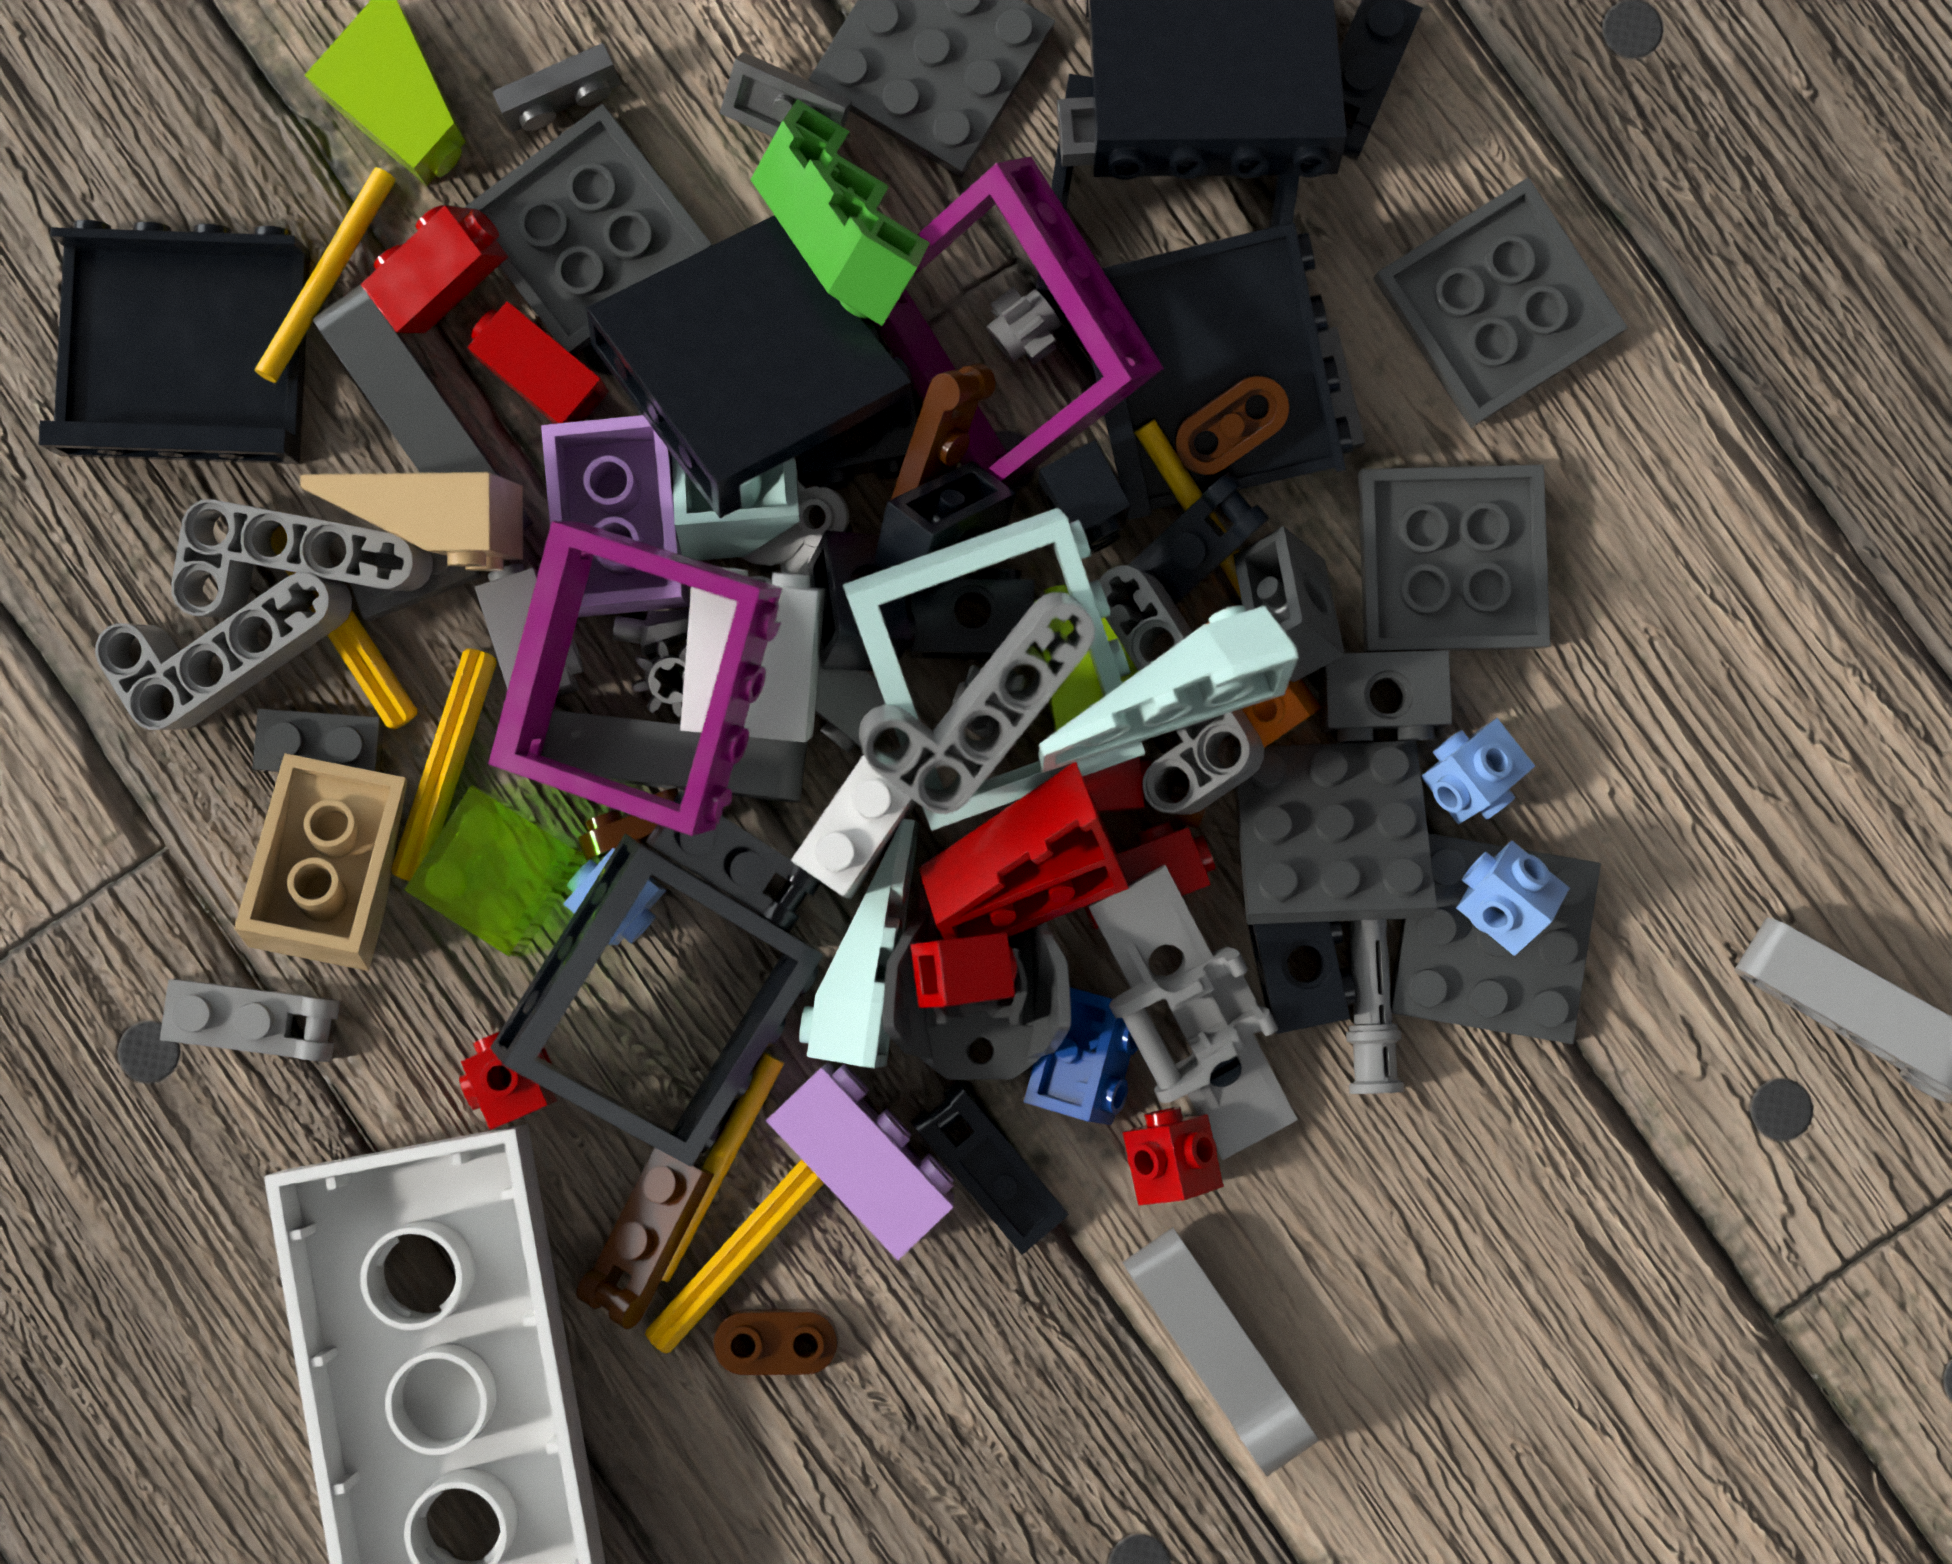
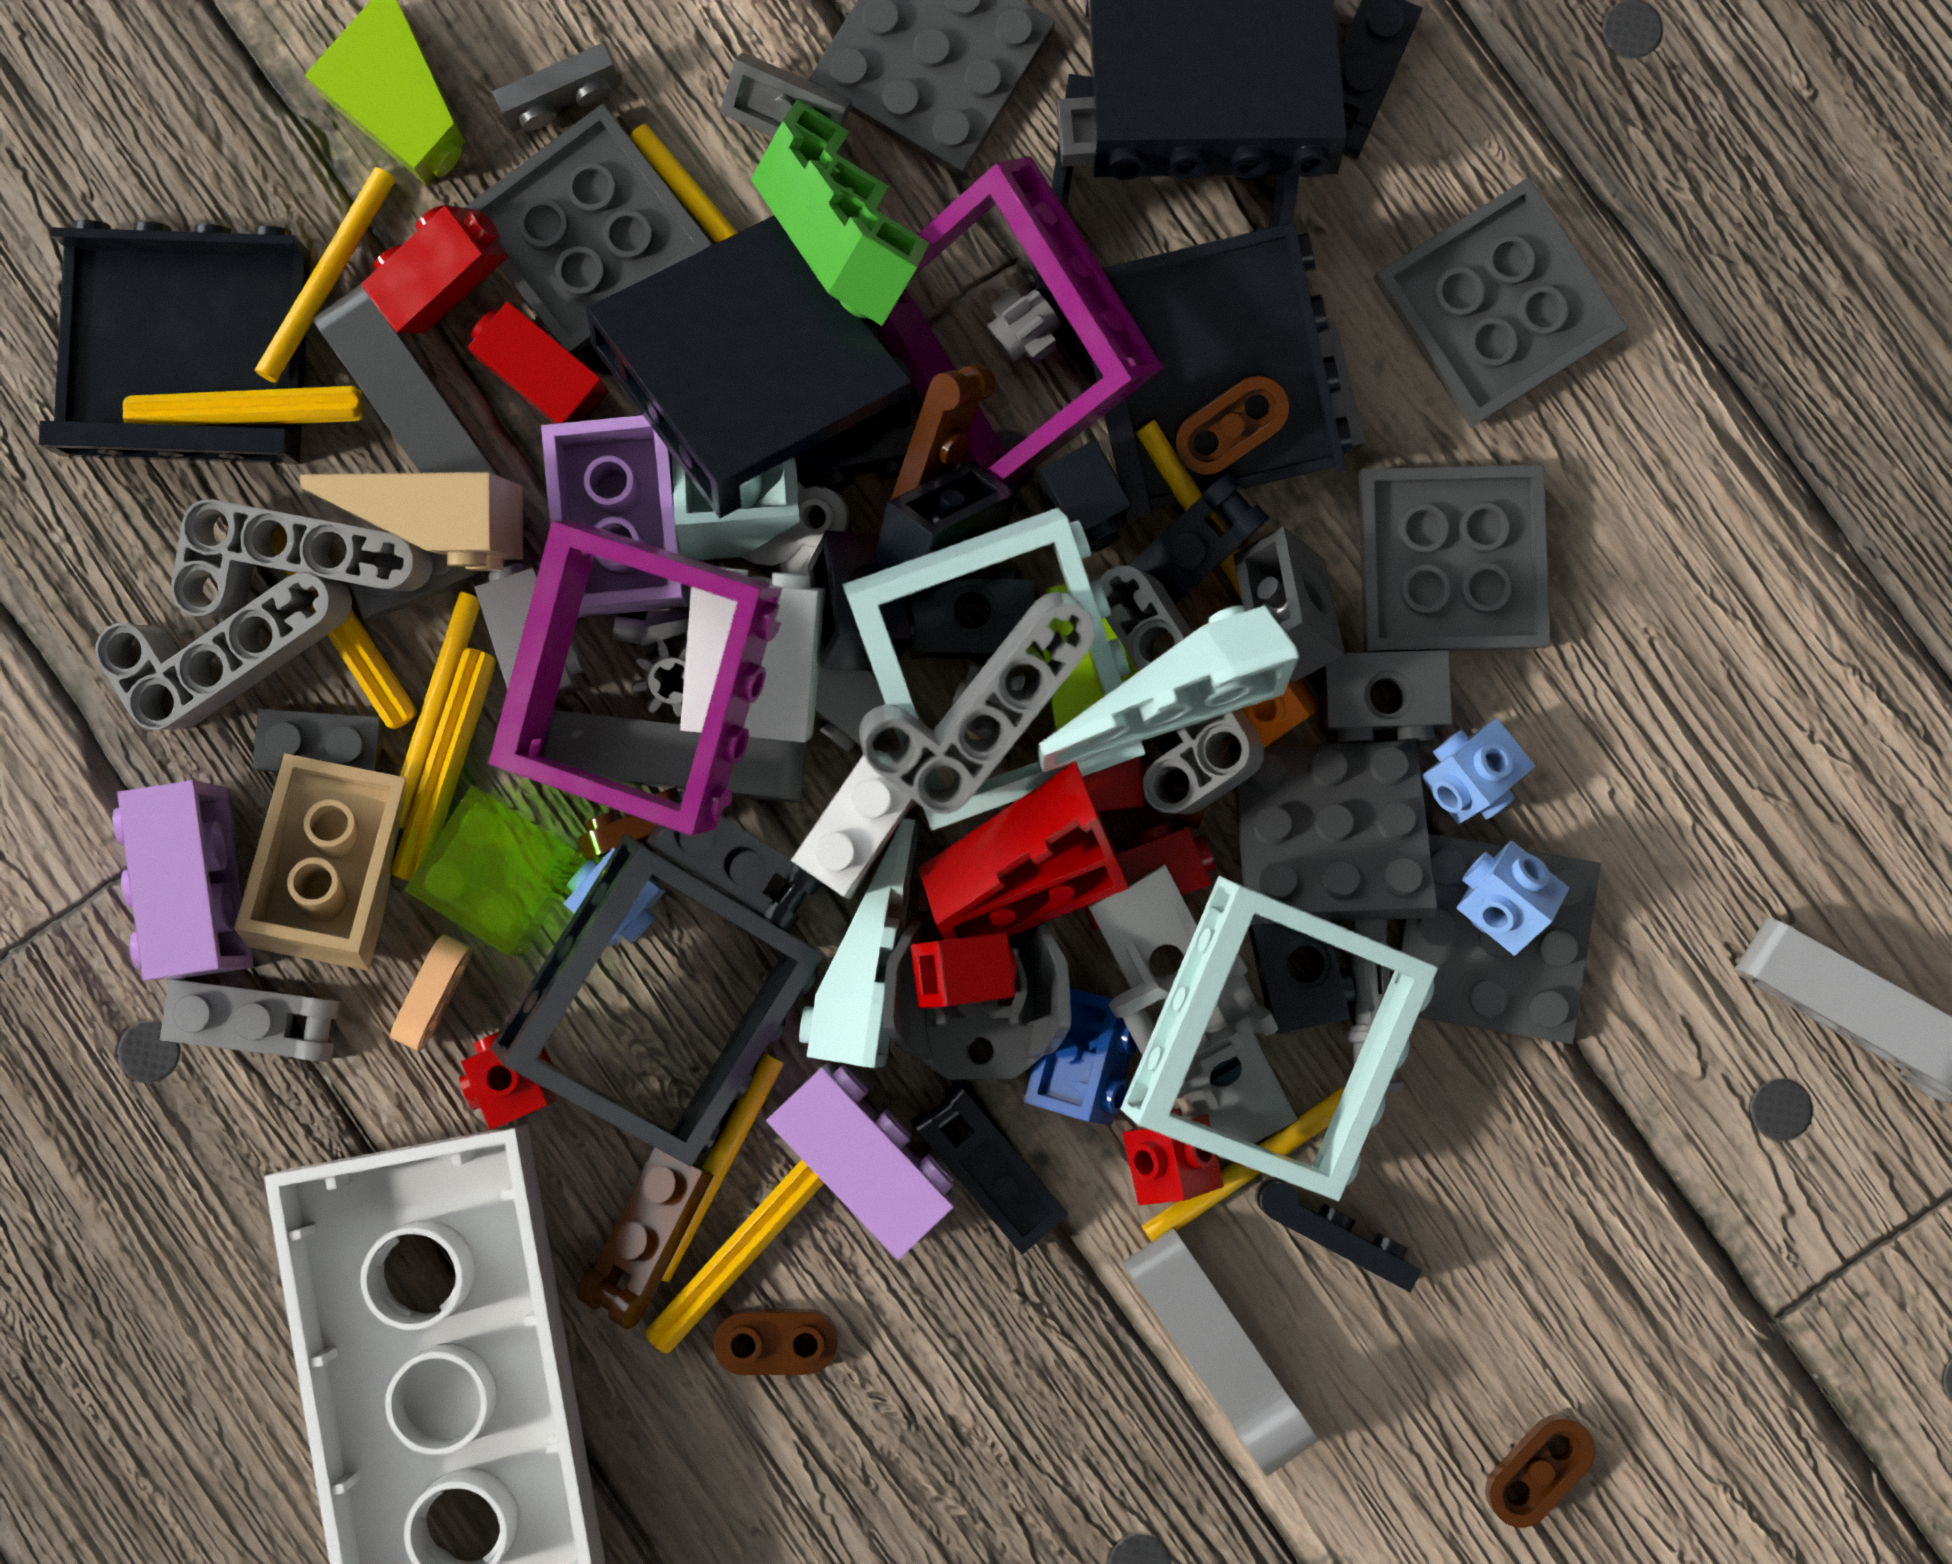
none -> lavender brick [112,780,254,980]
none -> yellow axle [123,386,364,427]
none -> light nougat beam [390,934,473,1052]
none -> yellow bar [399,592,481,829]
none -> yellow bar [629,124,738,243]
none -> light aqua window [1120,876,1438,1201]
none -> yellow bar [1141,1087,1344,1242]
none -> black plate [1255,1178,1422,1293]
none -> reddish brown plate [1485,1415,1595,1528]

